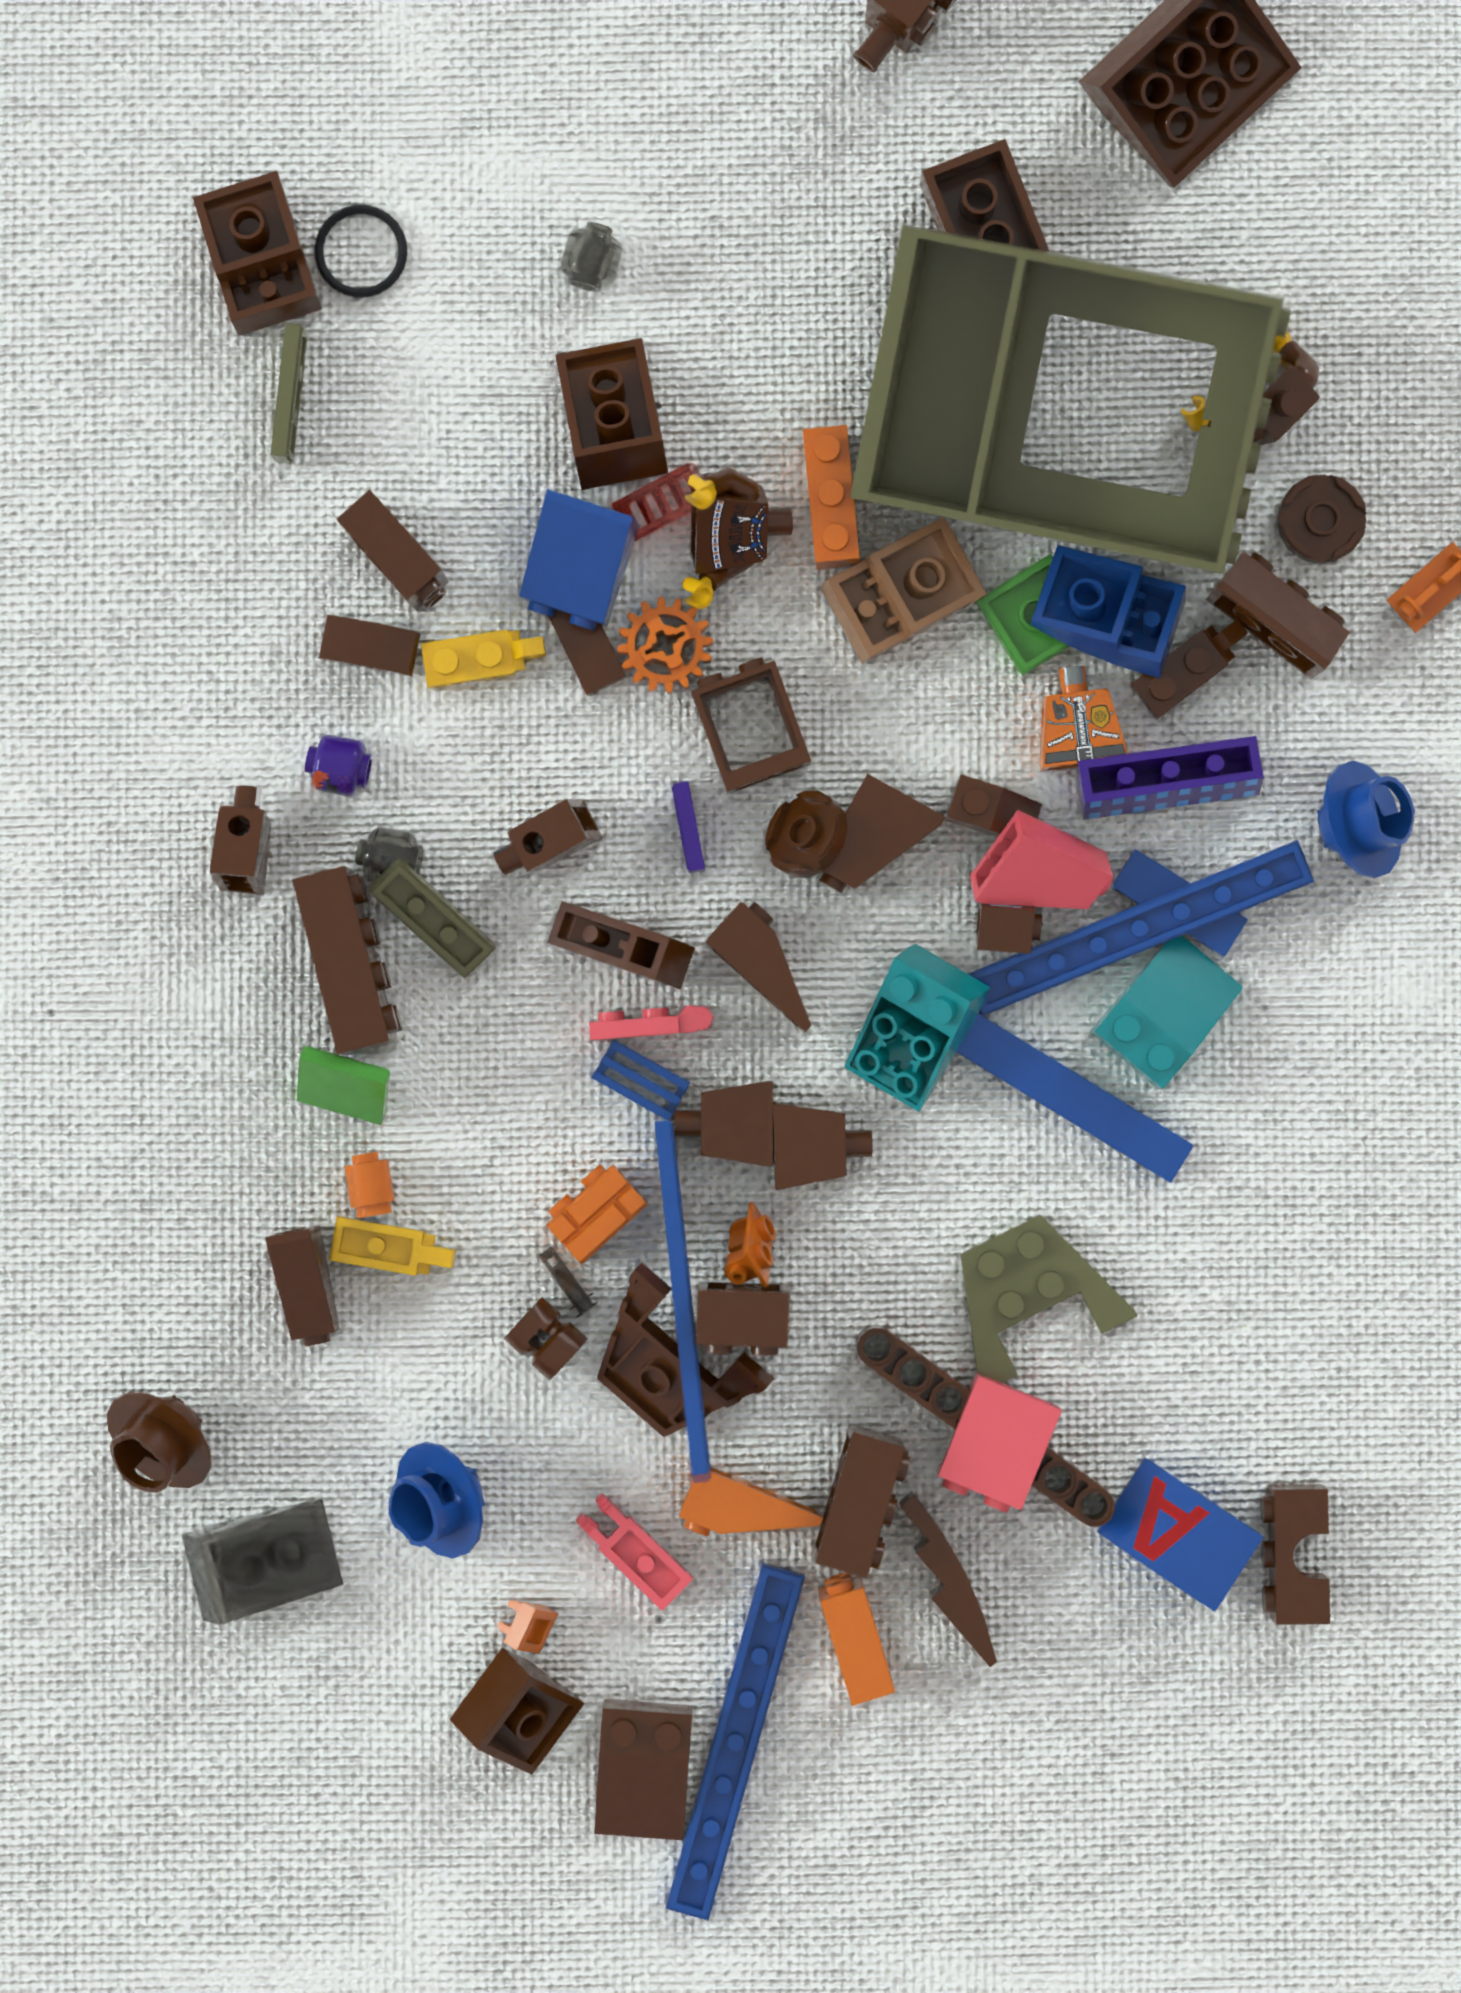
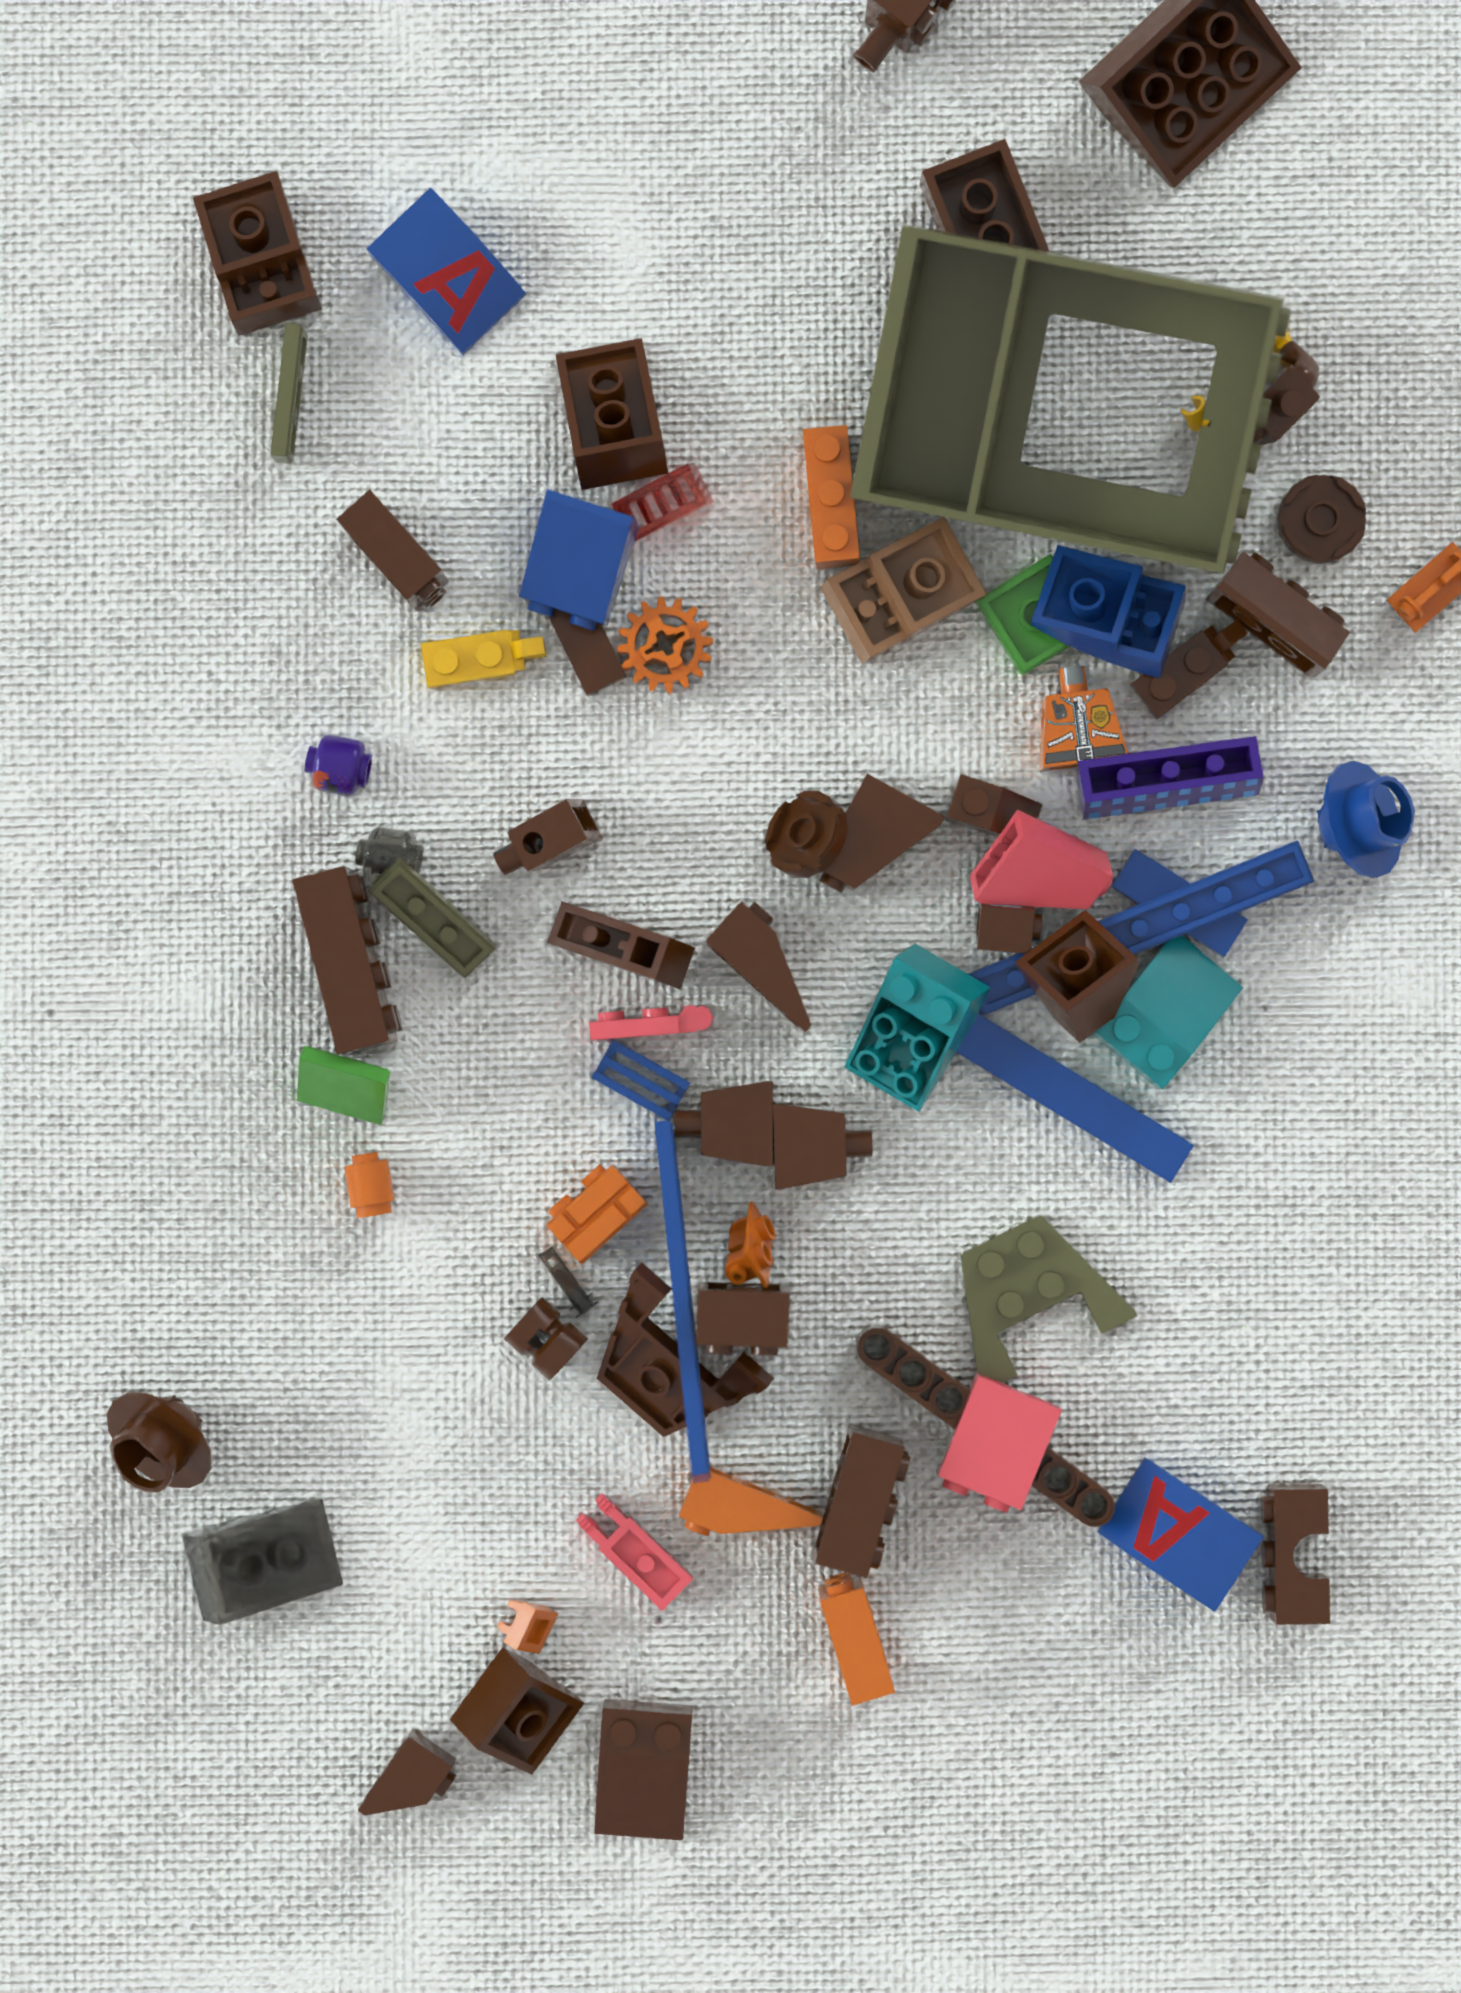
reddish brown torso [210,785,271,895] -> none
reddish brown slope [265,1225,340,1346] -> none
black tyre [314,205,407,297] -> none
reddish brown slope [319,615,421,677] -> none
yellow hinge [329,1216,457,1276] -> none
blue helmet [388,1442,485,1559] -> none
clear smoke head [560,222,623,292] -> none
blue tile [666,1562,805,1921] -> none
dark purple tile [671,781,705,874] -> none
reddish brown torso [682,468,793,609] -> none
reddish brown window [691,657,811,795] -> none
reddish brown slope [899,1491,997,1667] -> none
none -> reddish brown slope [357,1728,457,1816]
none -> blue slope [366,187,526,355]
none -> reddish brown slope [1015,910,1140,1043]

